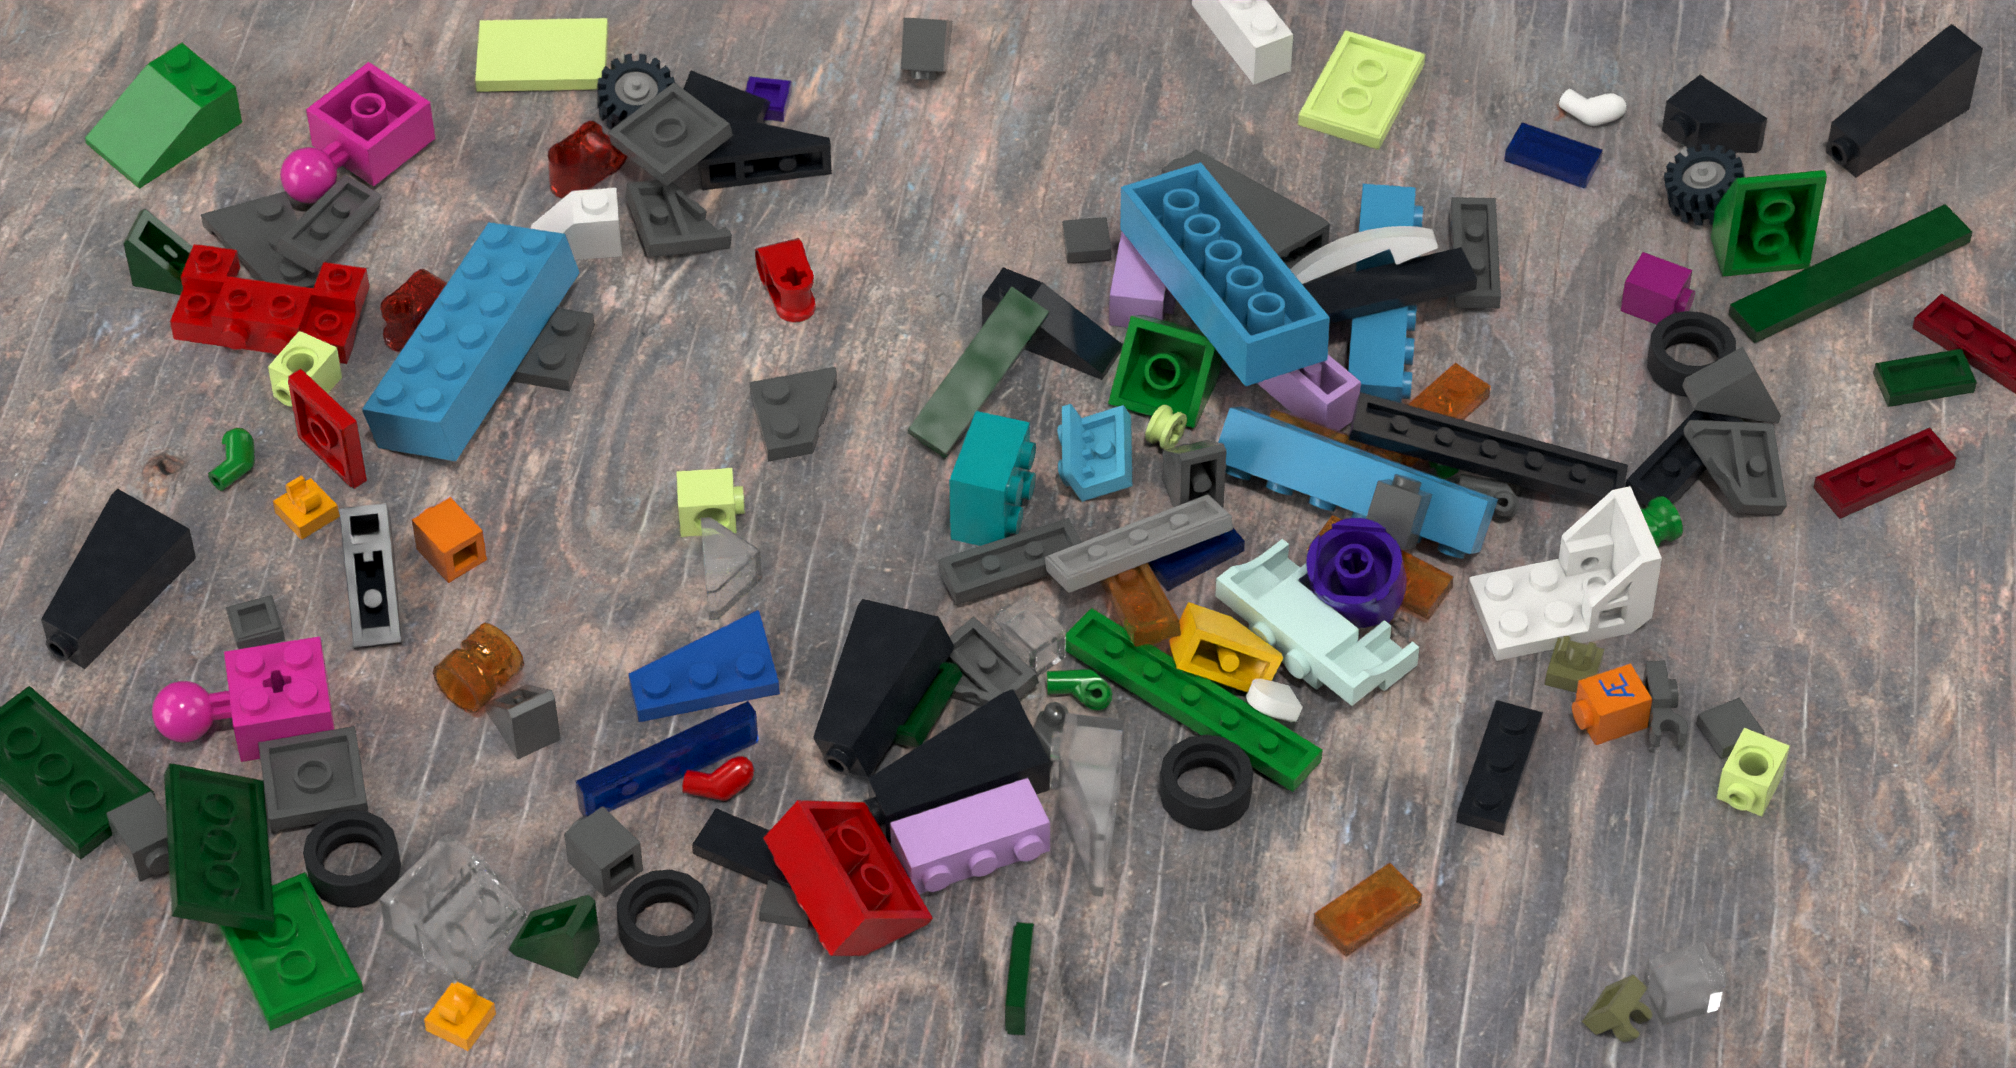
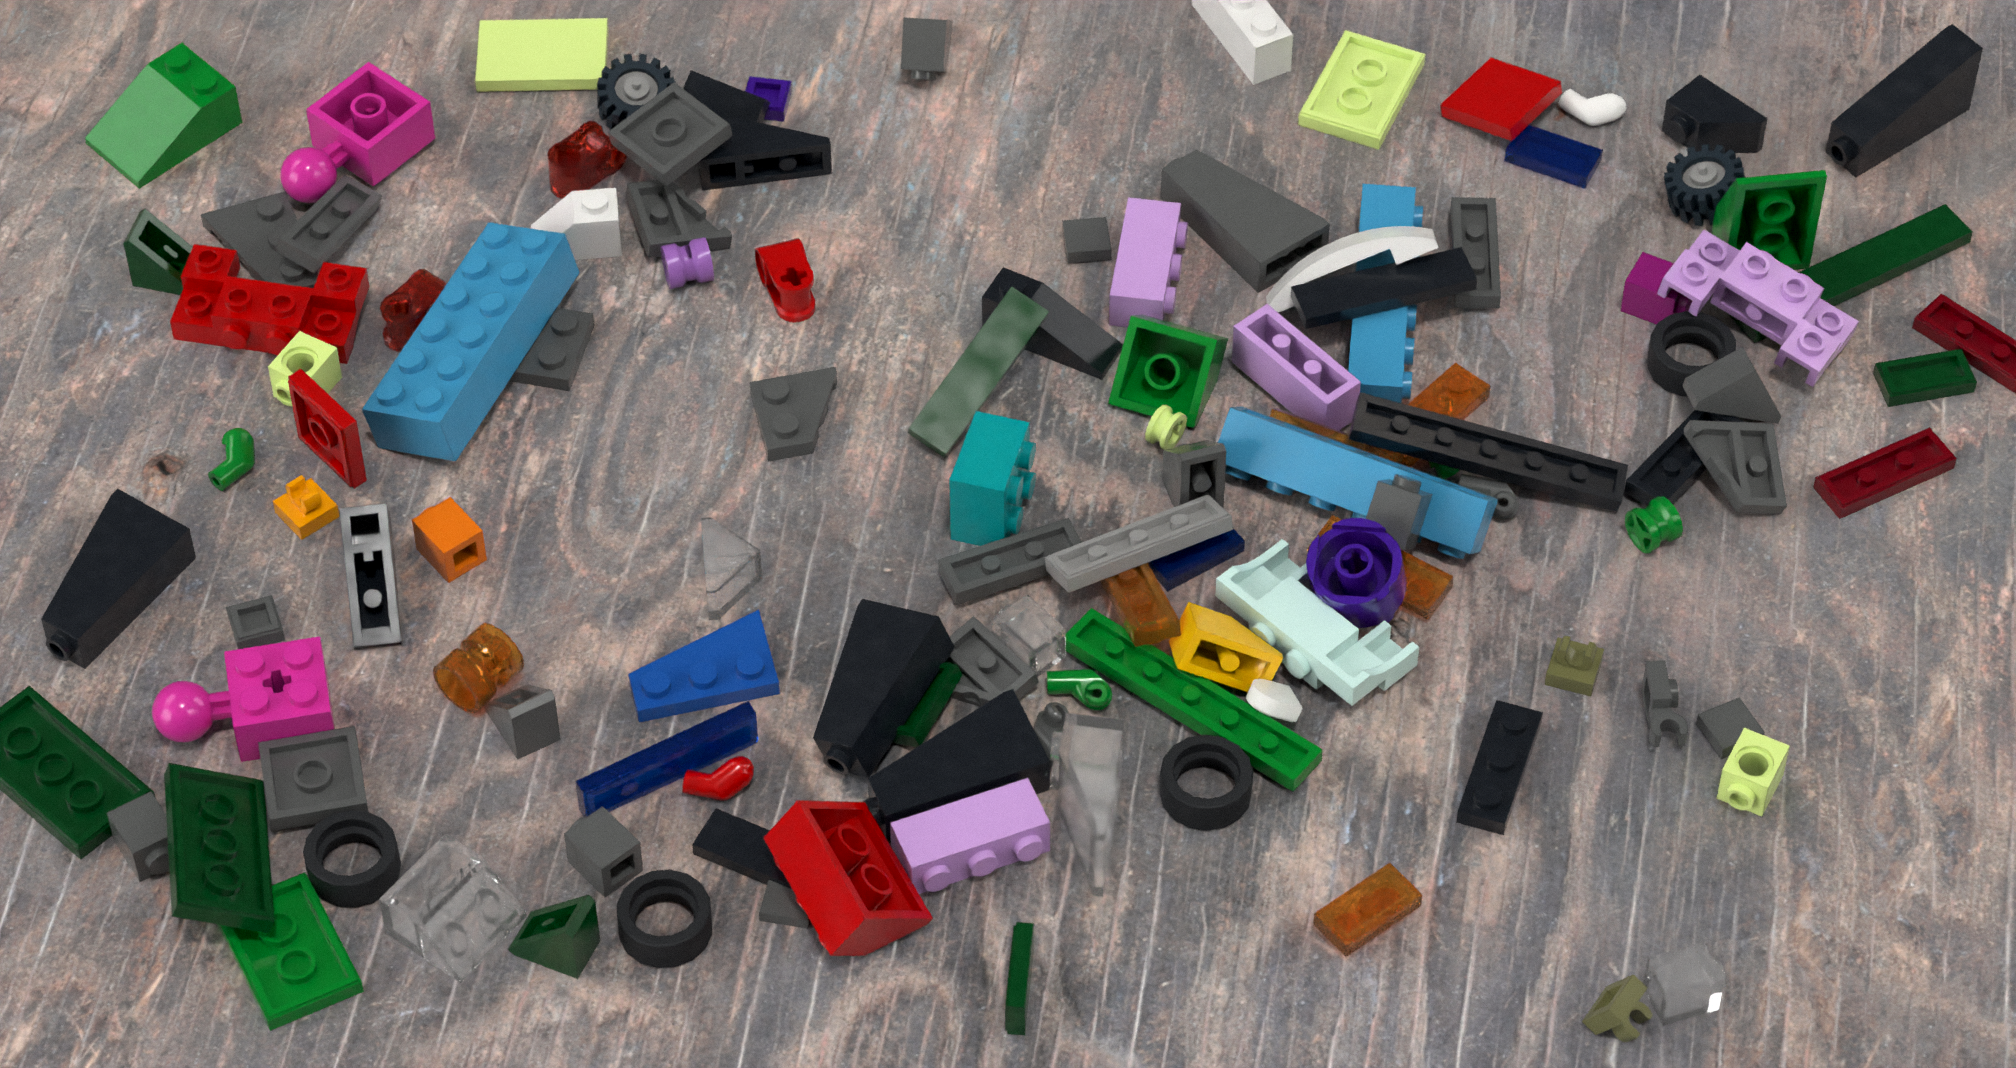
light orange tile [424,981,496,1051] -> none
yellowish green brick [676,468,745,537] -> none
medium azure bracket [1057,404,1133,502] -> none
dark azure brick [1120,162,1330,387] -> none
white bracket [1467,486,1662,661] -> none
orange brick [1572,663,1652,745] -> none
none -> medium lavender wheel [661,237,714,289]
none -> red tile [1440,57,1562,141]
none -> lavender bracket [1657,230,1859,387]

